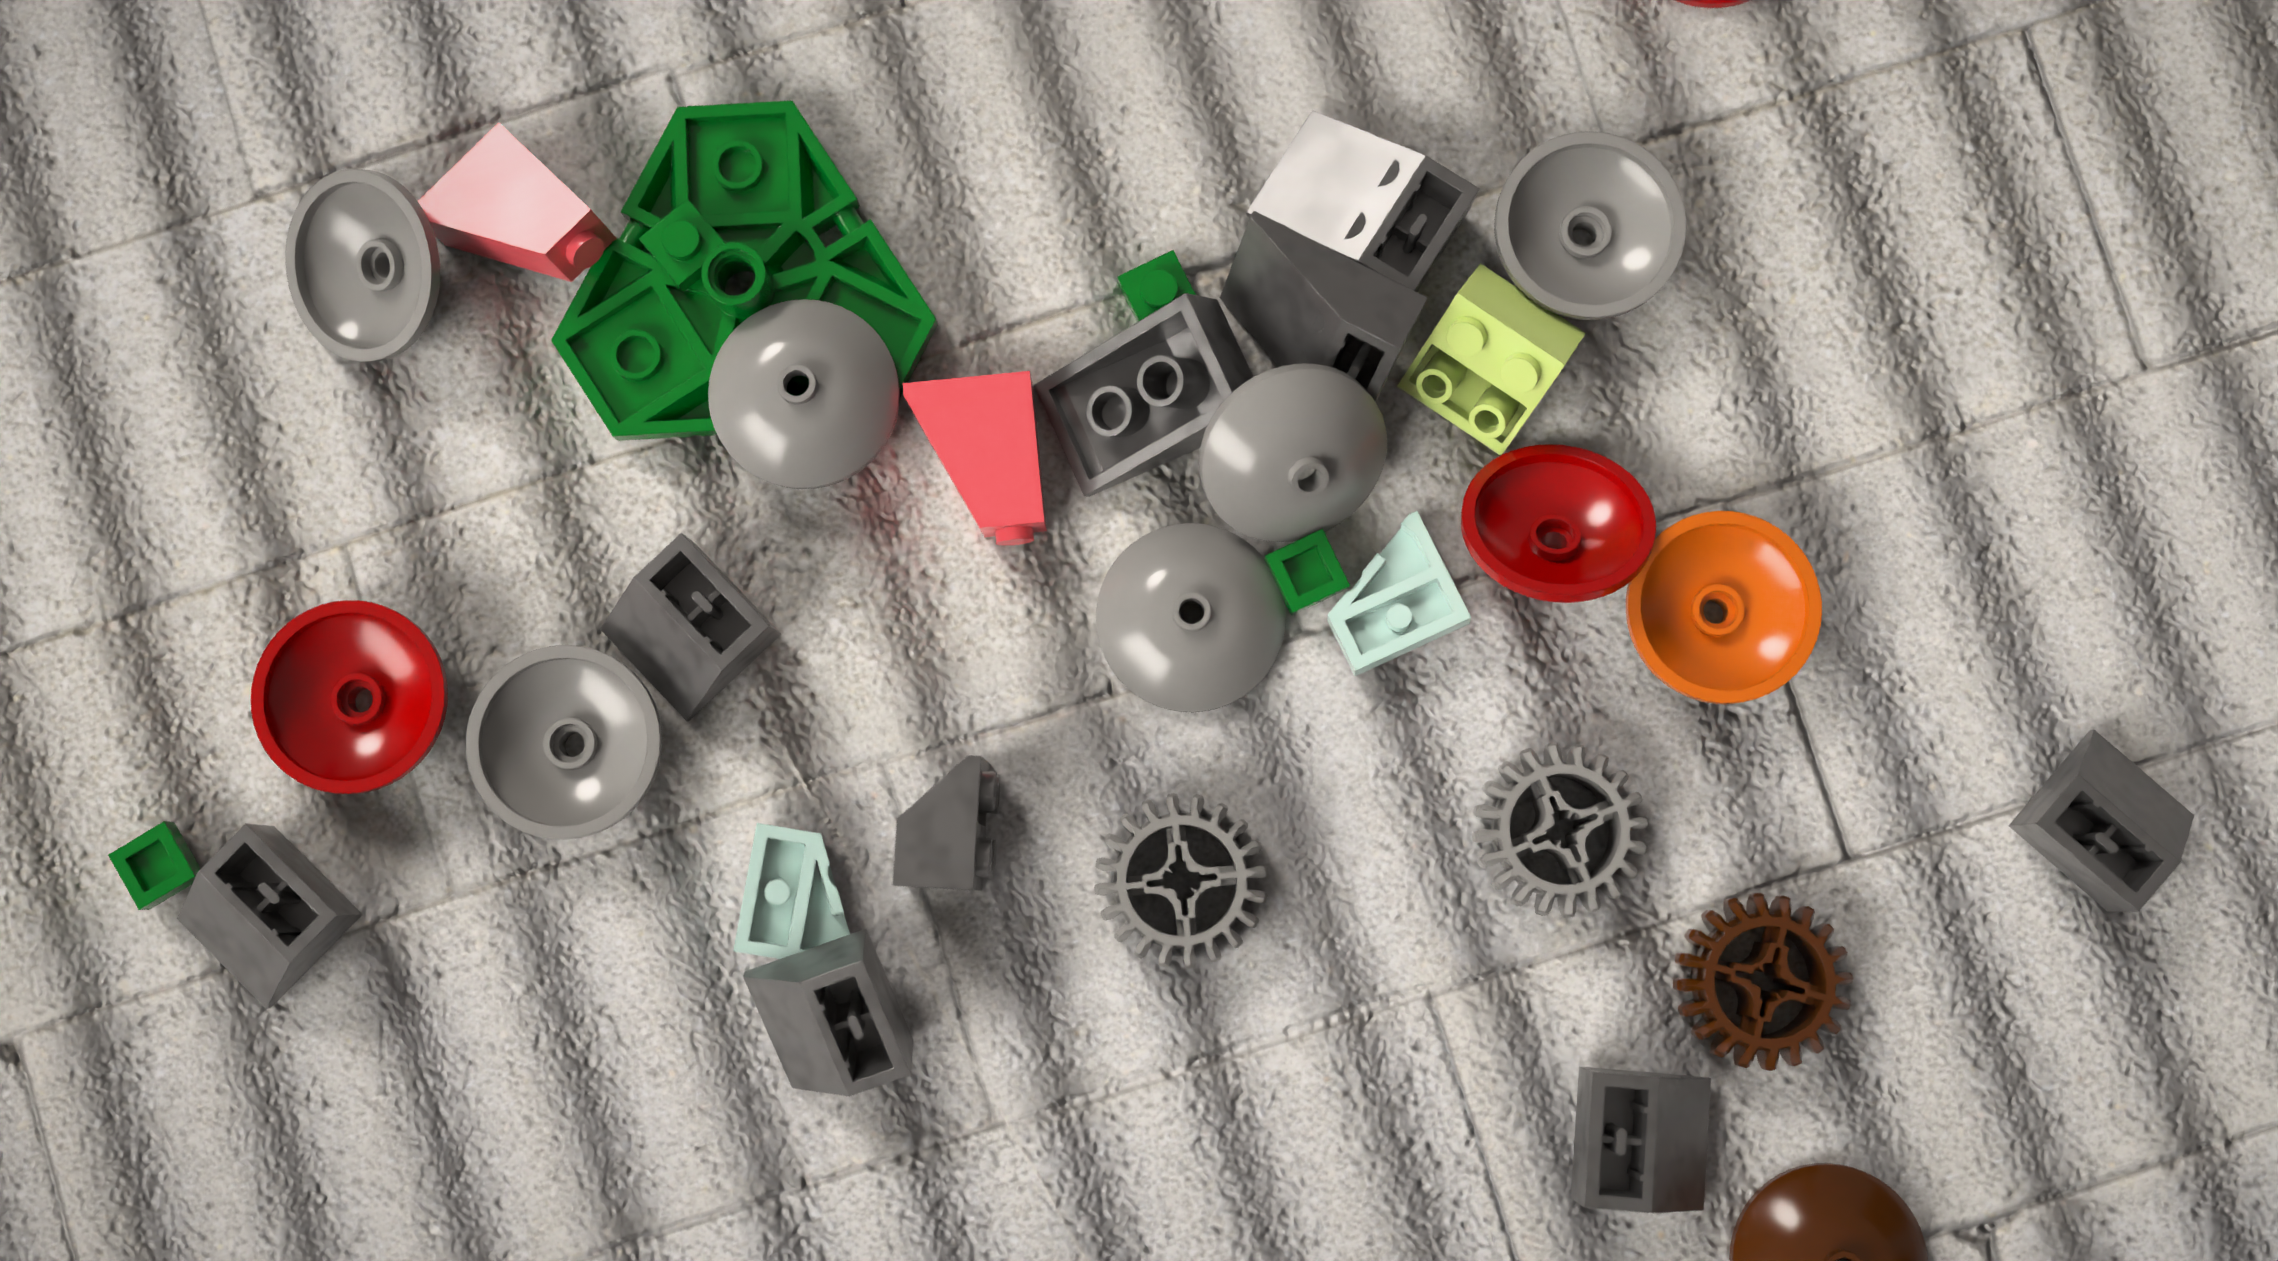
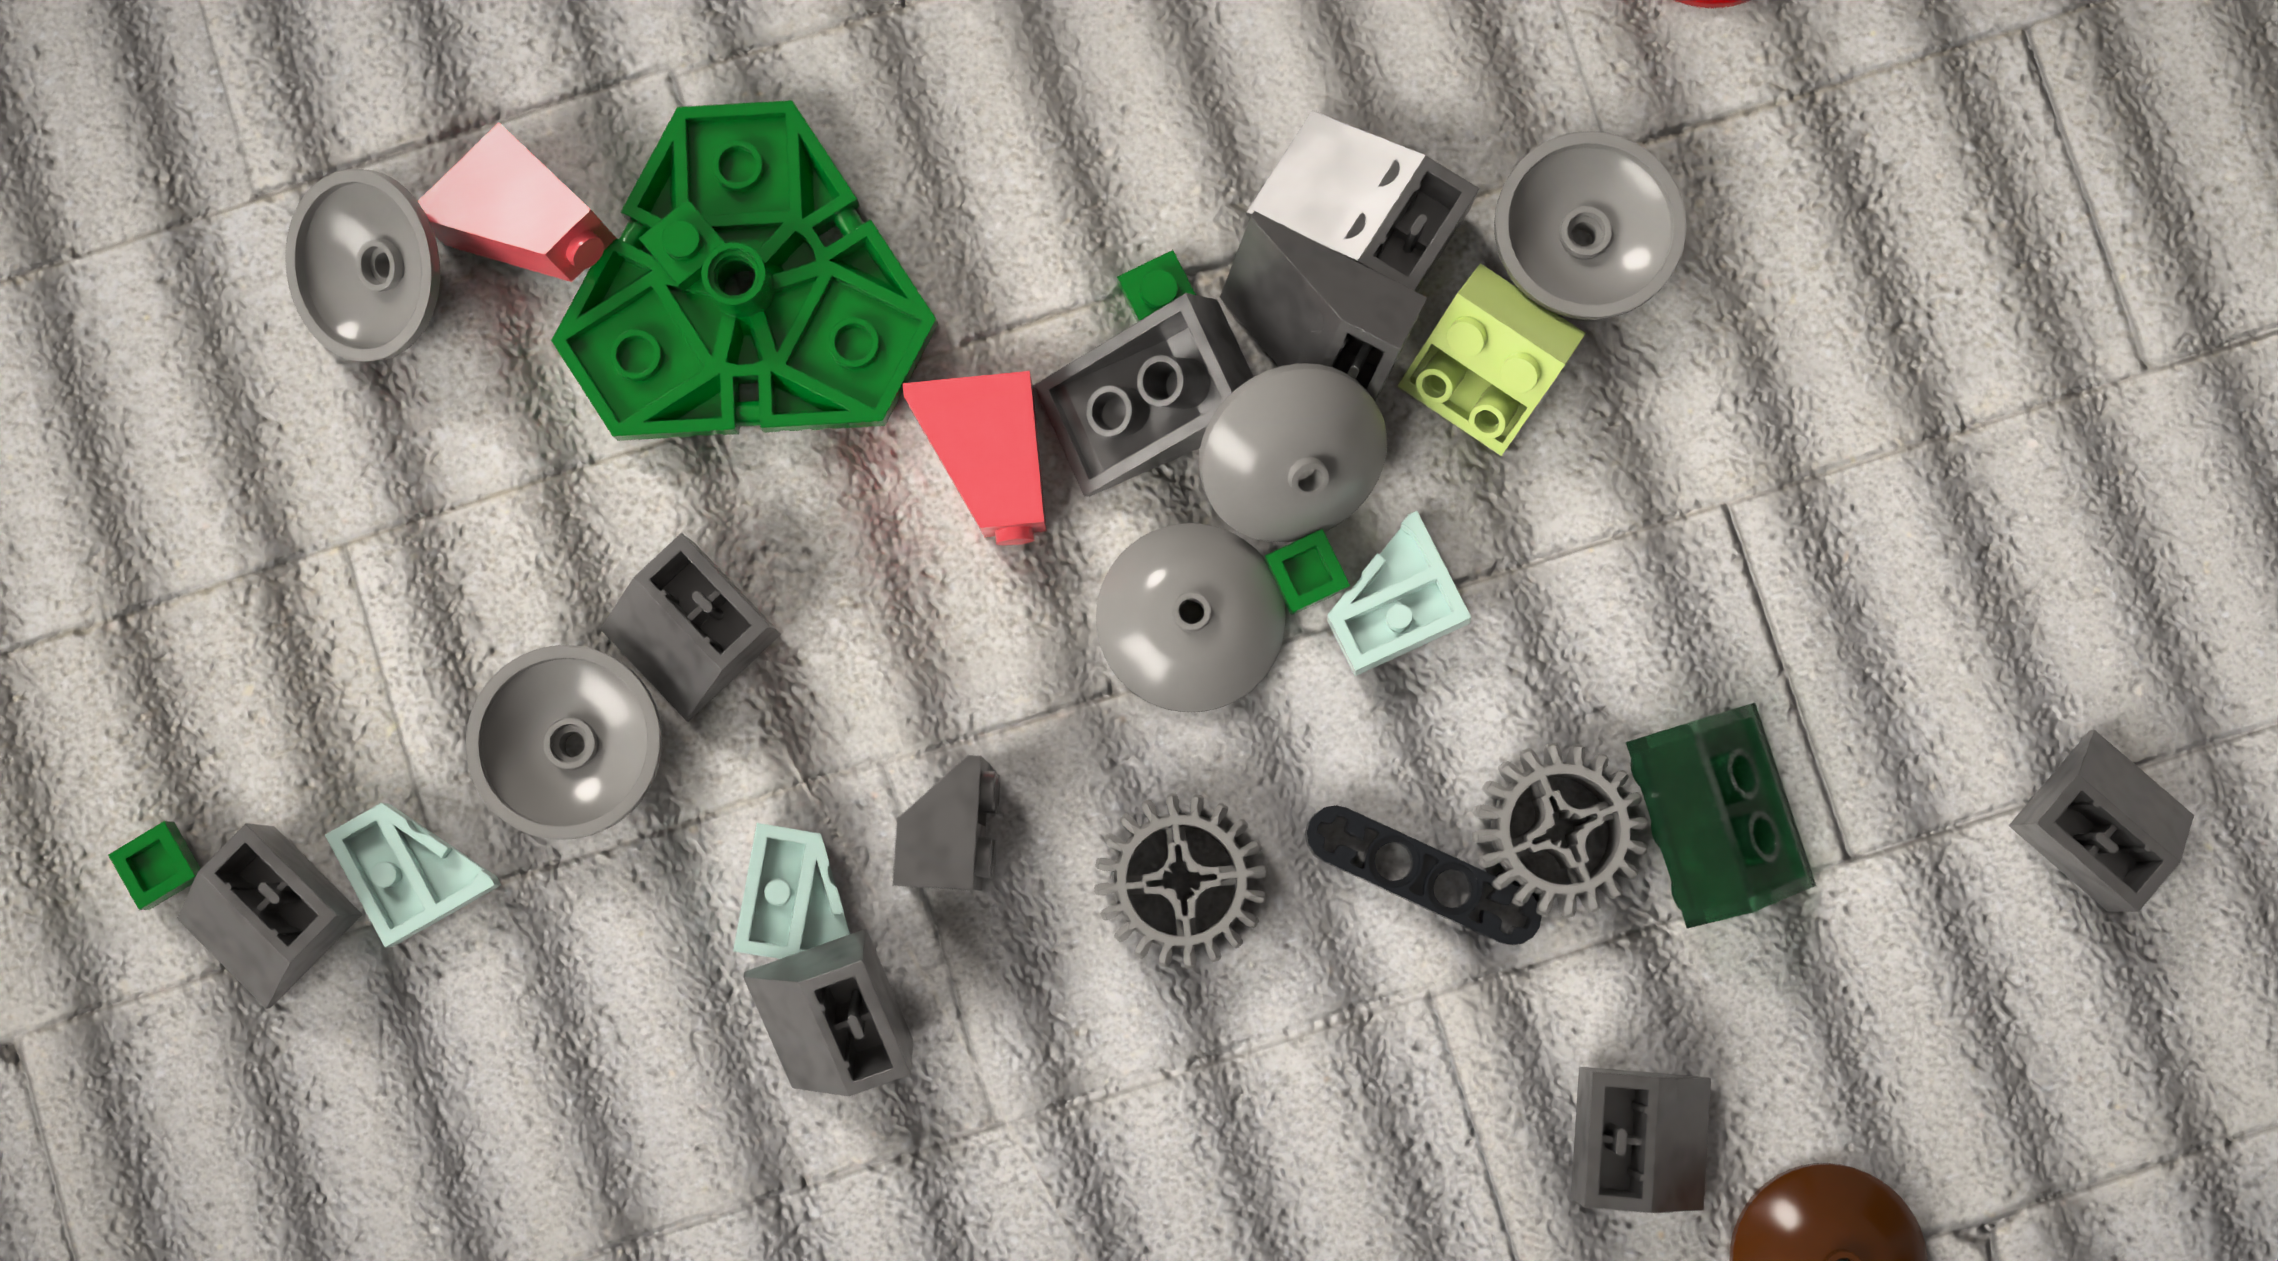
red dish [250,600,448,794] -> none
light grey dish [708,299,900,489] -> none
red dish [1461,444,1656,603] -> none
orange dish [1626,511,1822,704] -> none
reddish brown gear [1673,893,1854,1071] -> none
none -> light aqua wing [325,803,501,947]
none -> black beam [1305,805,1542,945]
none -> clear green slope [1626,703,1817,929]

